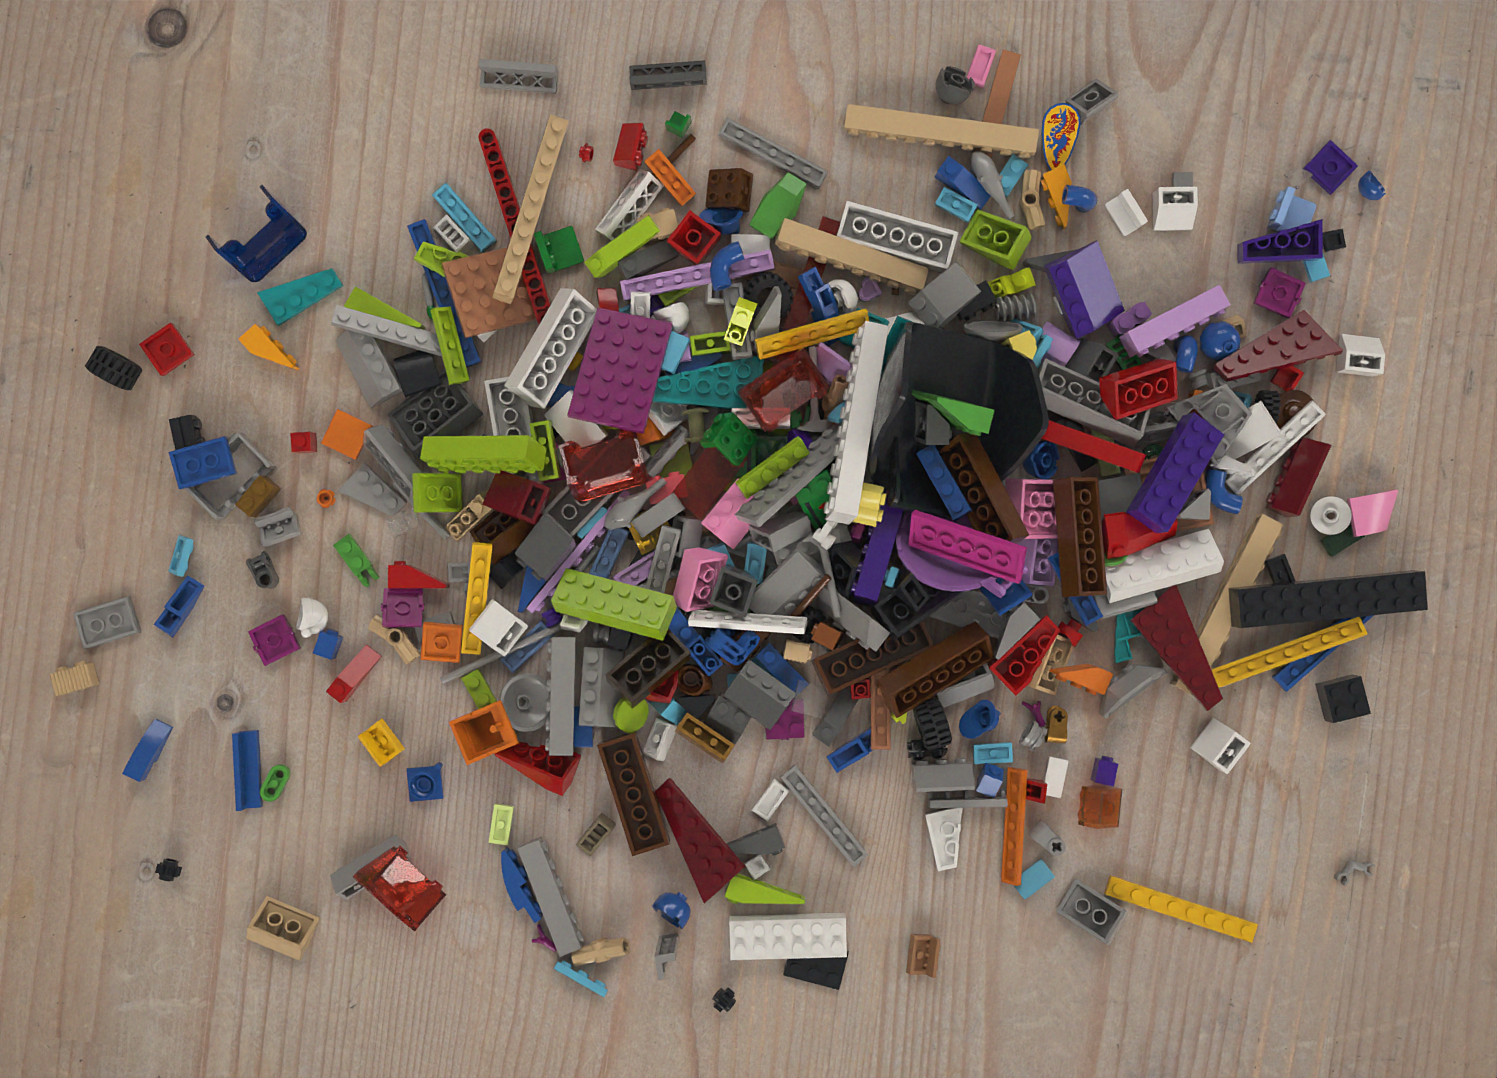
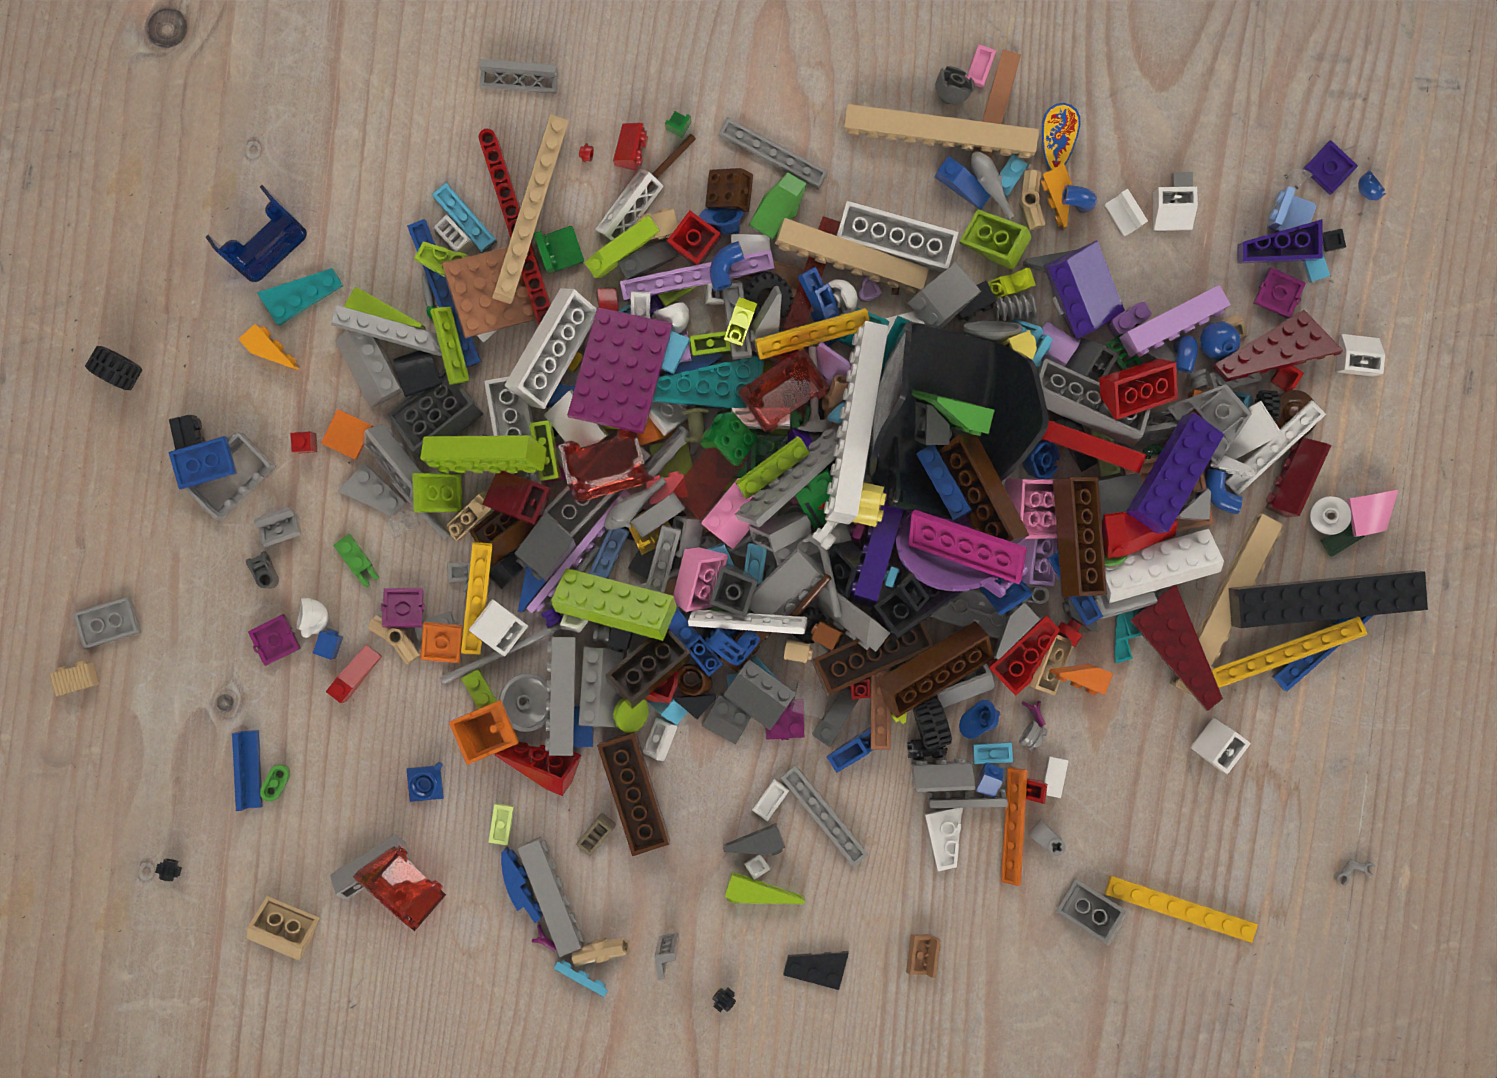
blue slope [122,719,173,782] -> none
red plate [139,322,195,377] -> none
blue slope [153,576,205,638] -> none
medium azure plate [168,535,194,577] -> none
pearl gold brick [235,475,282,518] -> none
orange plate [317,489,336,508] -> none
yellow bracket [358,718,405,767] -> none
red slope [388,561,449,588] -> none
medium blue tile [499,620,555,673] -> none
medium azure tile [577,507,608,539] -> none
lavender plate [613,550,655,586] -> none
dark grey fence [629,60,707,90] -> none
orange plate [644,149,696,207] -> none
blue cylinder [652,892,691,929] -> none
dark red wing [655,778,746,904] -> none
pearl gold brick [675,713,735,763] -> none
white brick [729,913,847,960] -> none
blue slope [755,642,809,696] -> none
medium azure plate [934,187,978,223] -> none
medium azure slope [1014,859,1055,900] -> none
pearl gold piece [1044,705,1068,743] -> none
light grey slope [1065,79,1119,125] -> none
clear orange slope [1078,785,1122,829] -> none
dark purple brick [1091,755,1118,787] -> none
light grey wedge [1099,664,1168,718] -> none
black plate [1265,554,1295,584] -> none
black brick [1315,674,1371,723] -> none

